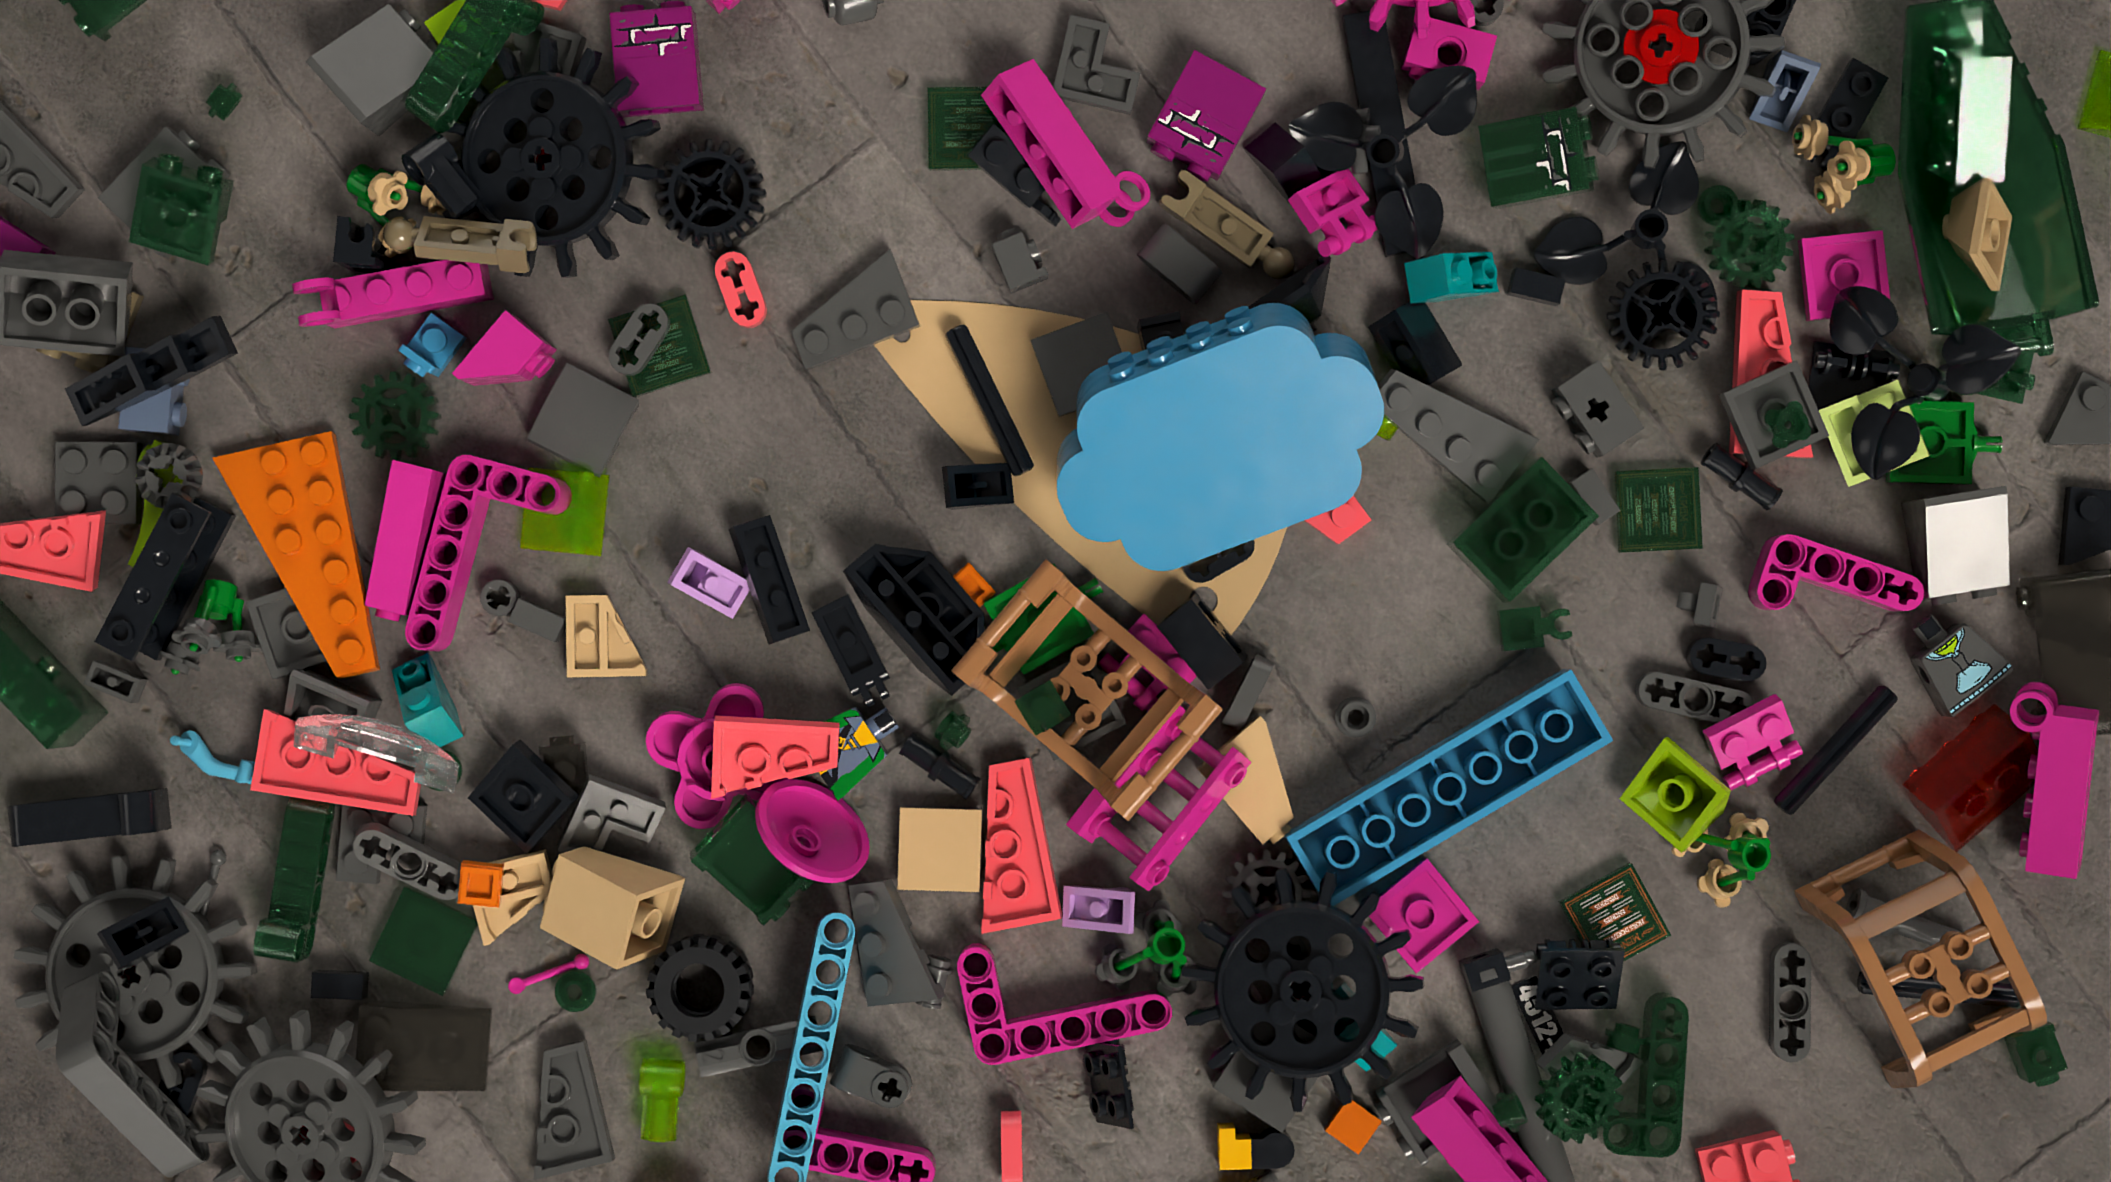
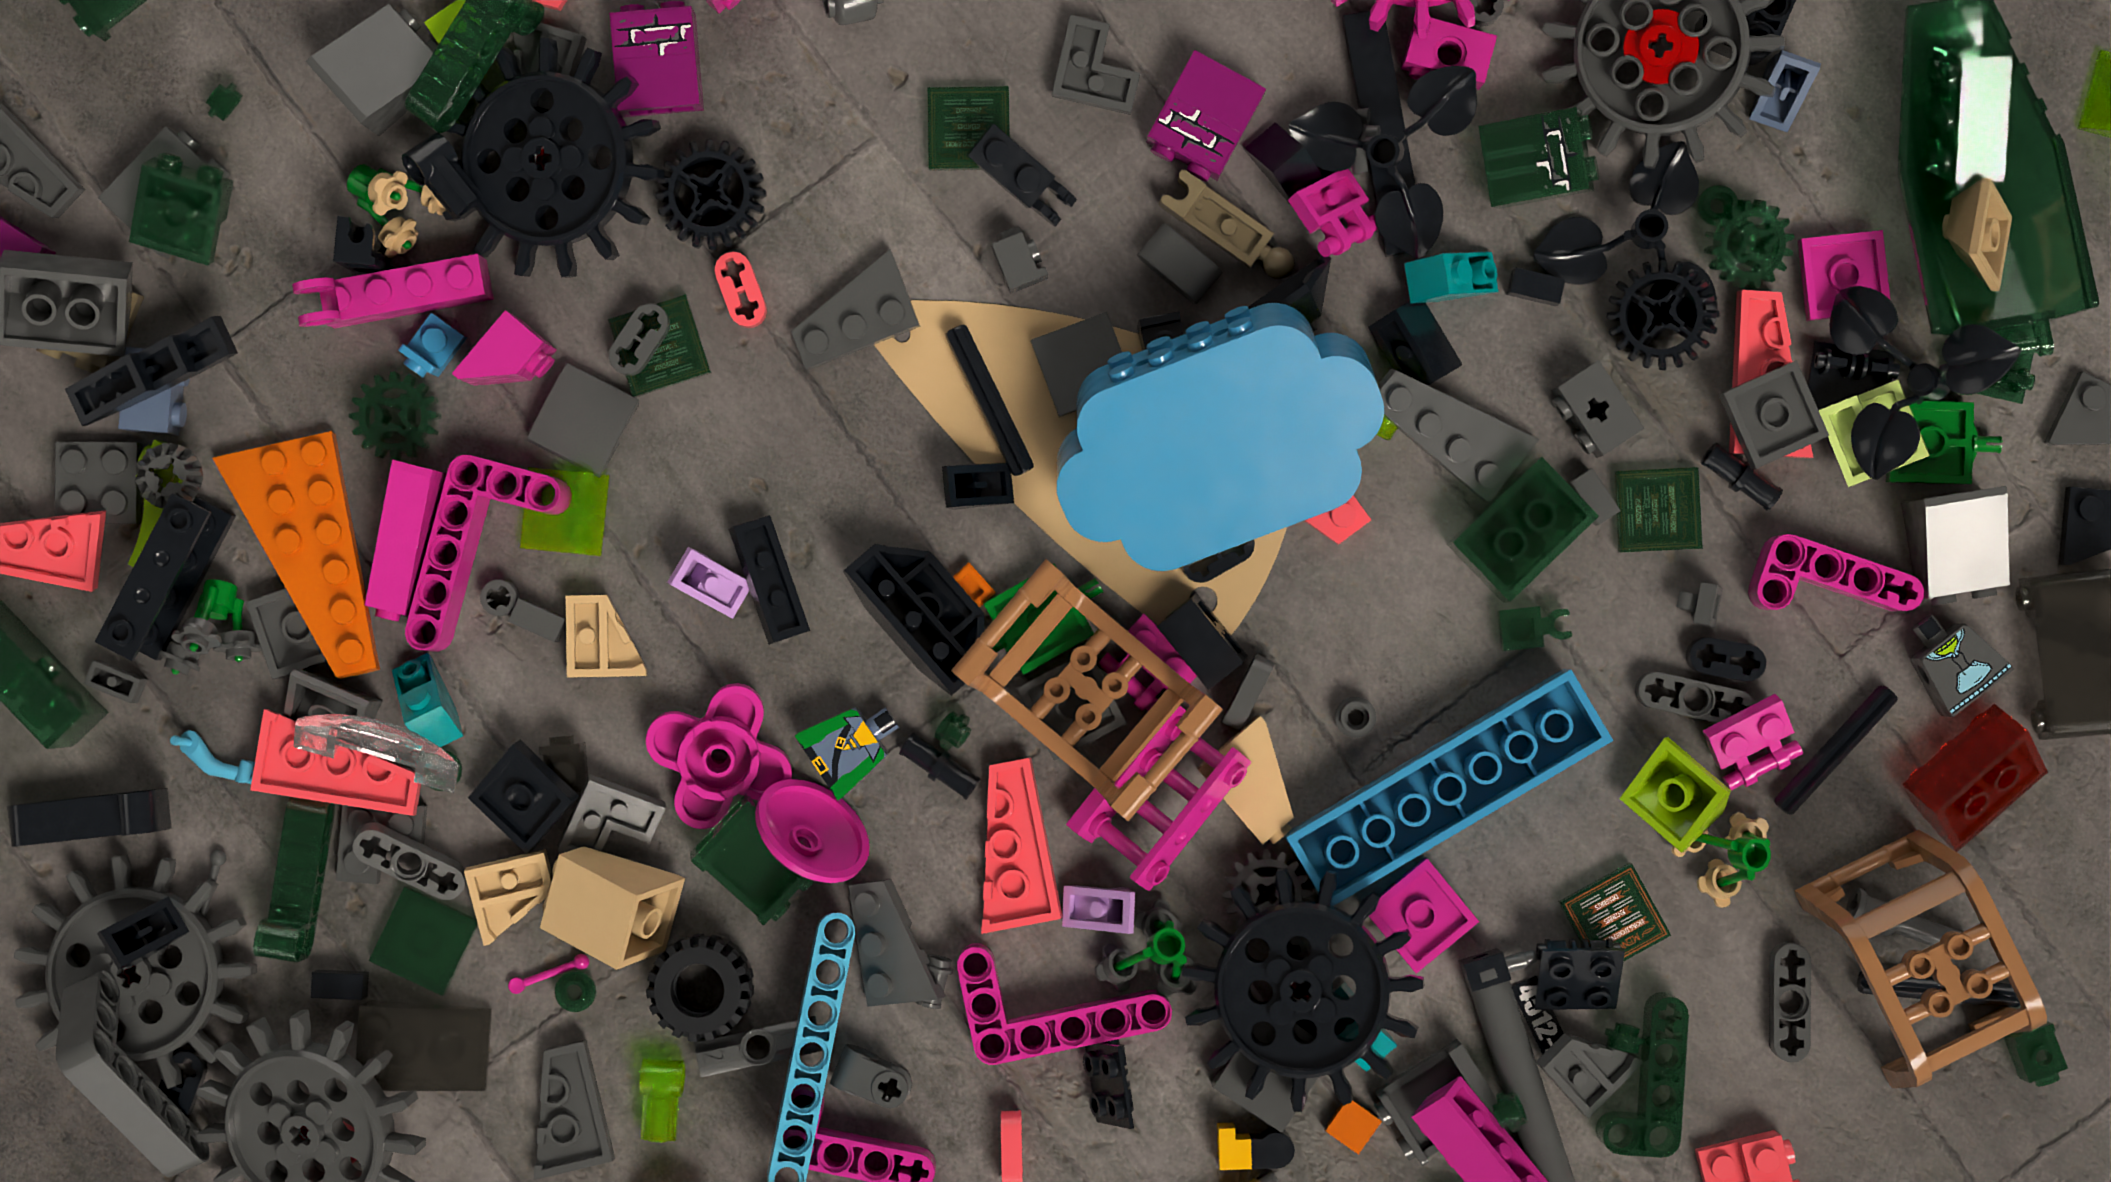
dark tan plate [383,216,537,273] -> none
orange tile [458,860,504,908] -> none
coral wing [711,716,840,799] -> none
black hinge [811,594,890,707] -> none
tan tile [897,807,982,892] -> none
dark pink hinge [981,59,1150,229] -> none
clear green brick [1014,679,1071,735] -> none
clear green gear [1535,1052,1624,1144] -> none
clear green plate [1764,401,1811,448] -> none
tan plant [1792,115,1896,214] -> none
black hinge [1808,58,1889,170] -> none
dark pink hinge [2010,682,2099,879] -> none

